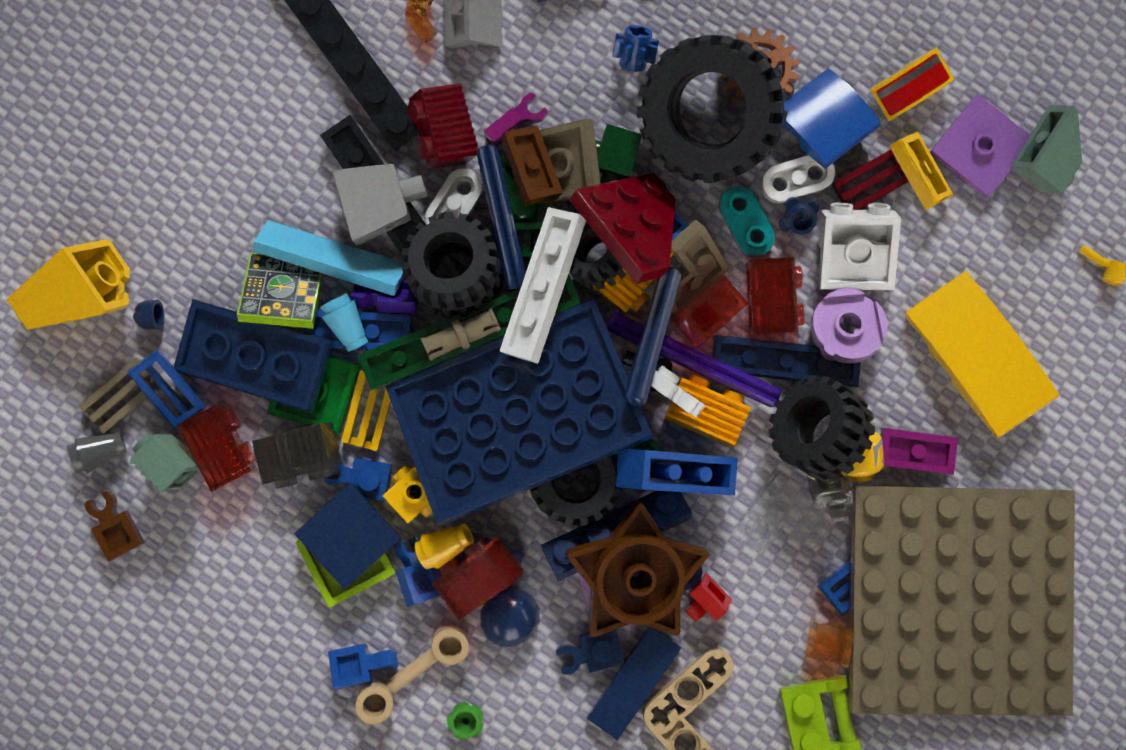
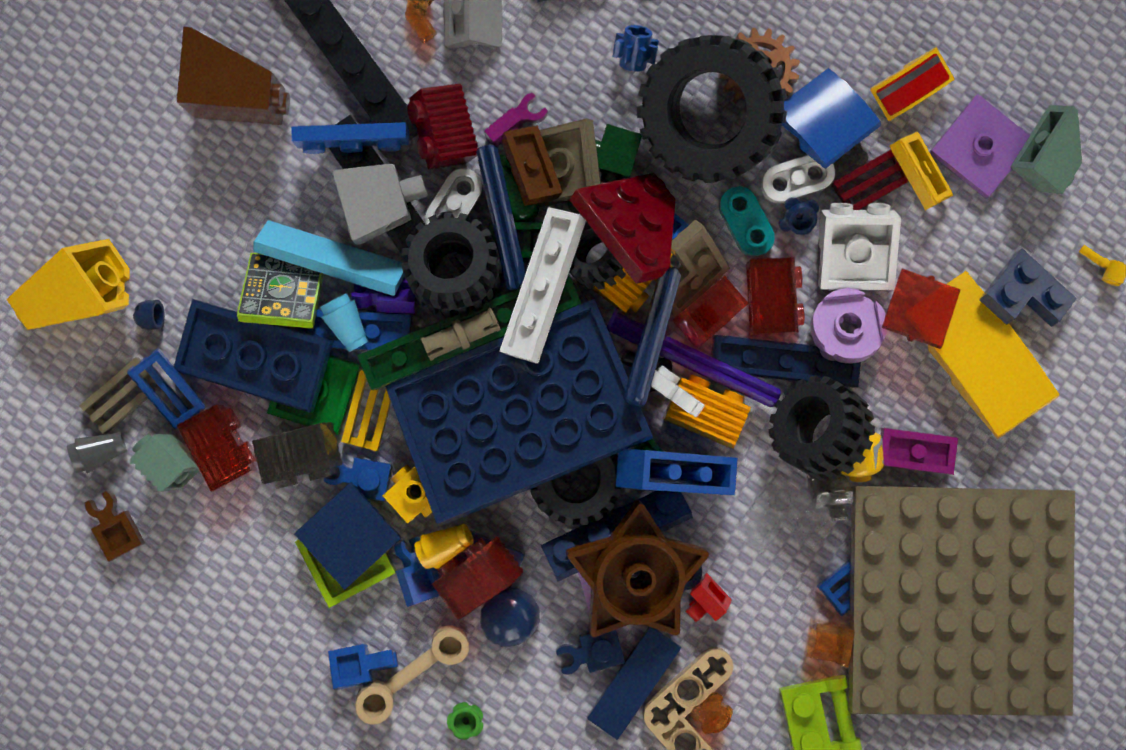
none -> reddish brown slope [177,27,290,125]
none -> blue plate [291,122,410,154]
none -> clear orange plate [691,692,733,734]
none -> clear red piece [881,268,961,349]
none -> dark blue plate [979,249,1077,327]

